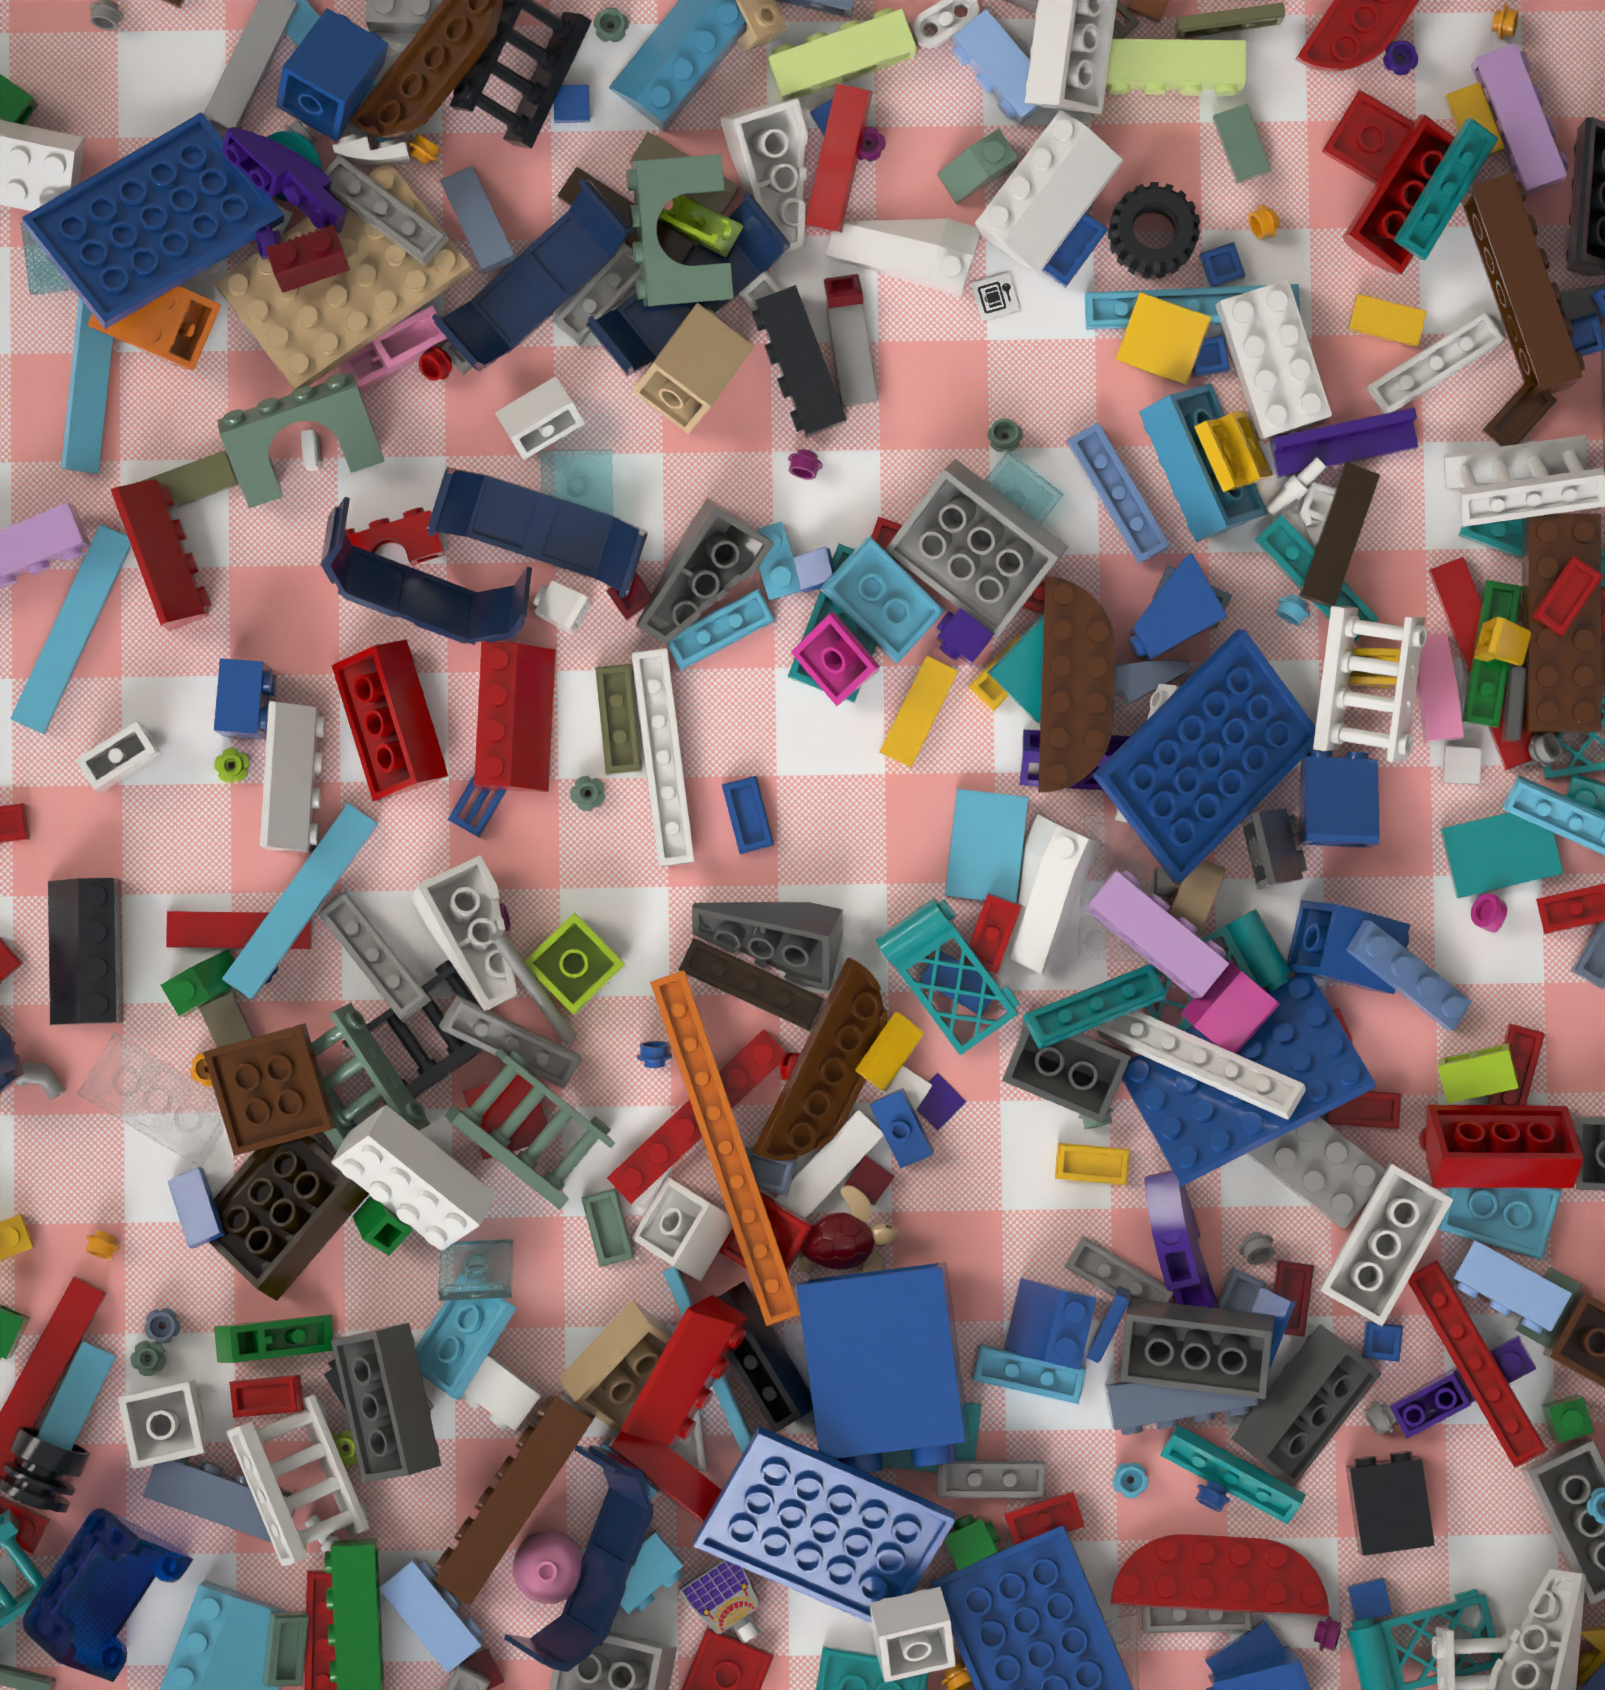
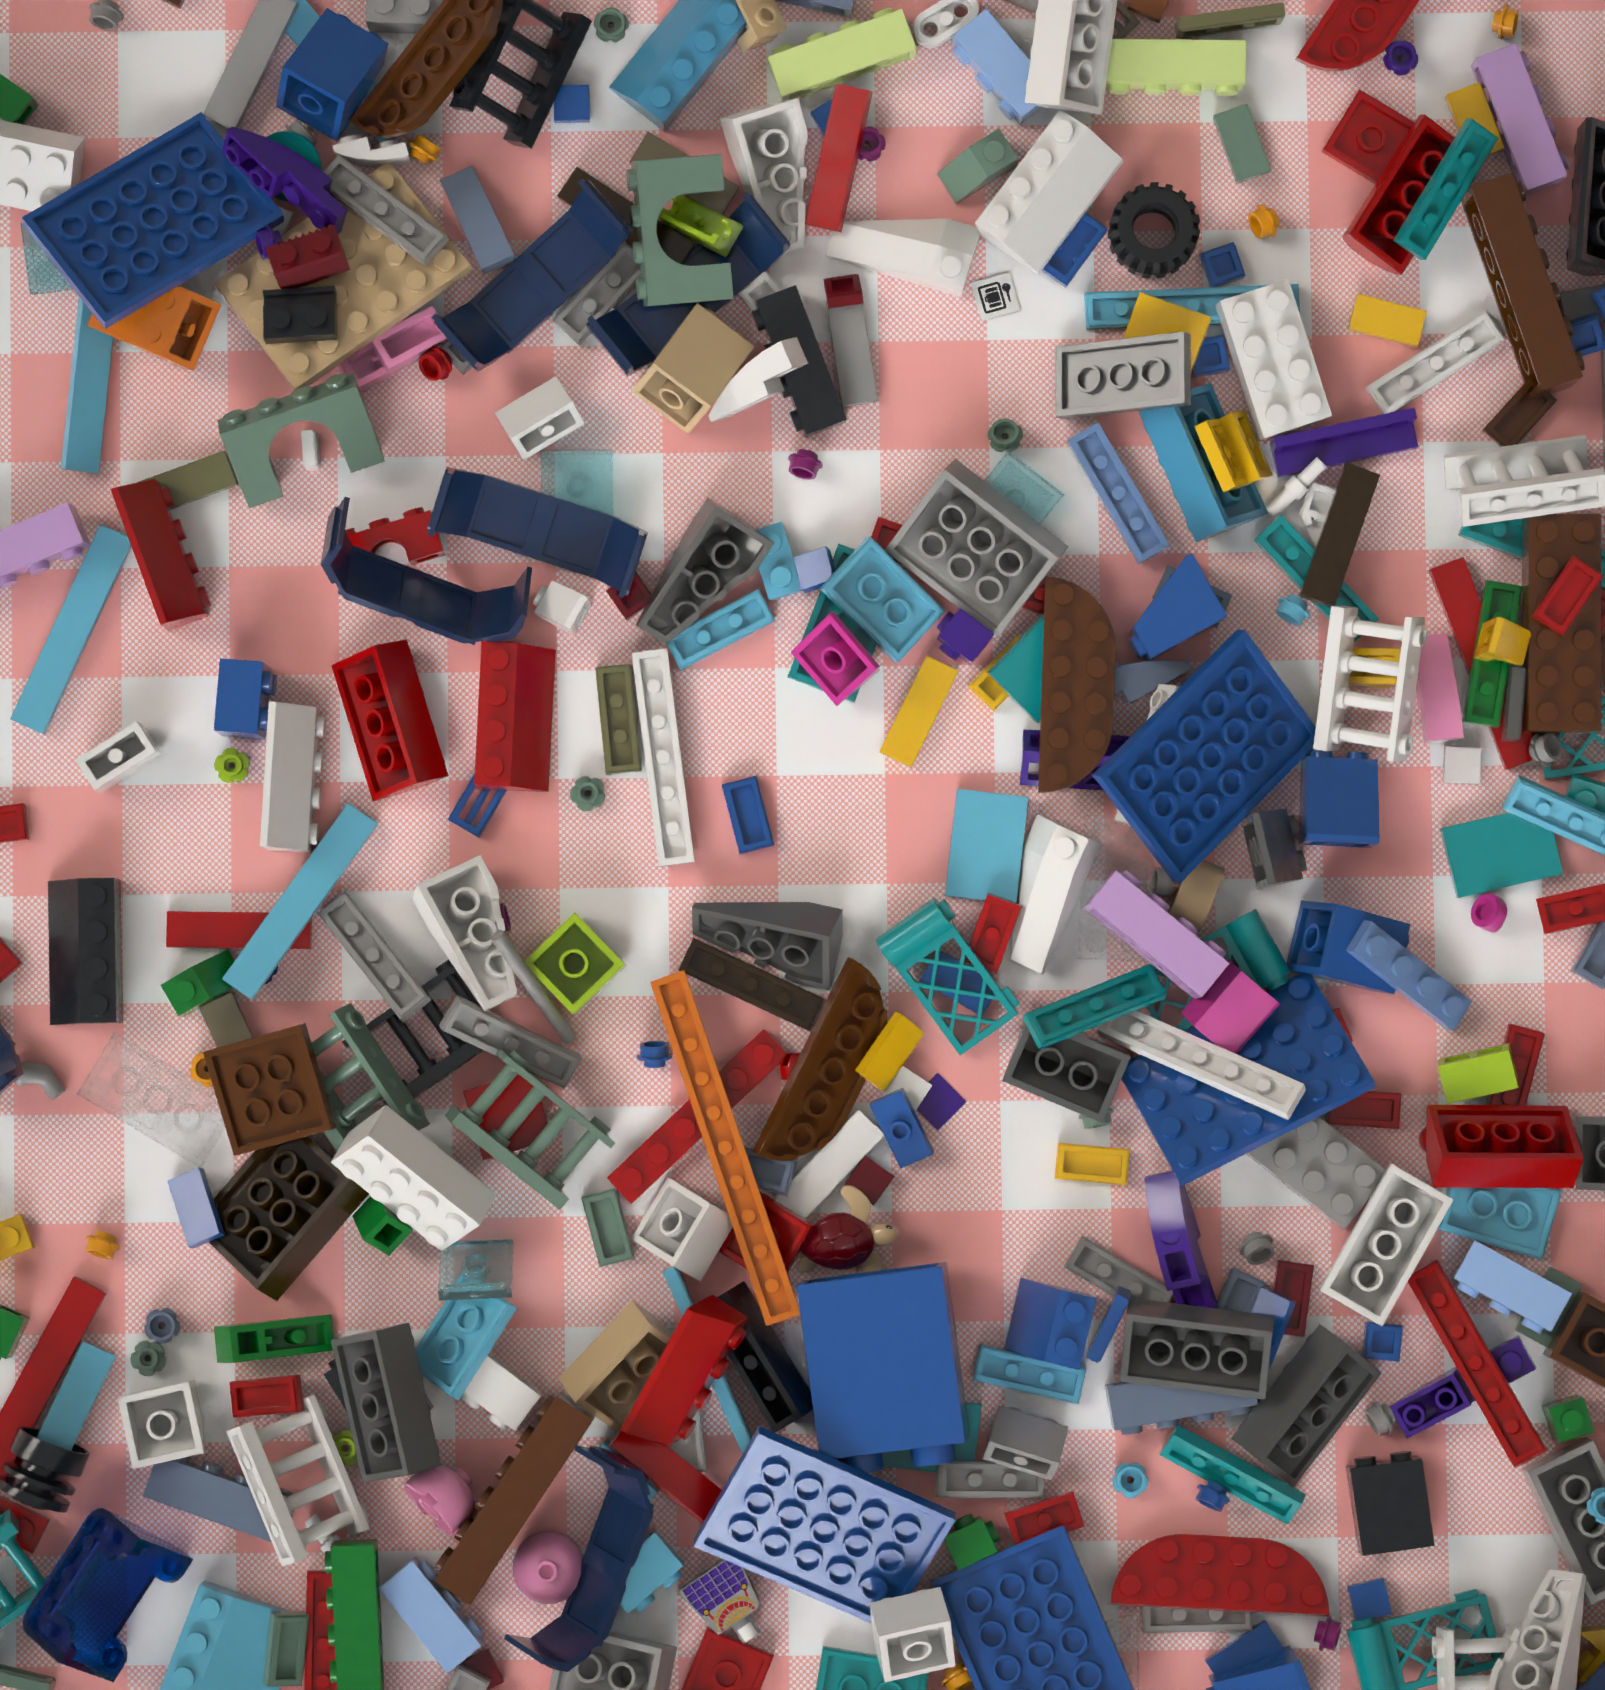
none -> black plate [263,286,337,344]
none -> bright pink cylinder [404,1464,475,1537]
none -> white slope [708,337,808,422]
none -> light grey brick [982,1405,1068,1481]
none -> plate [1056,332,1191,419]

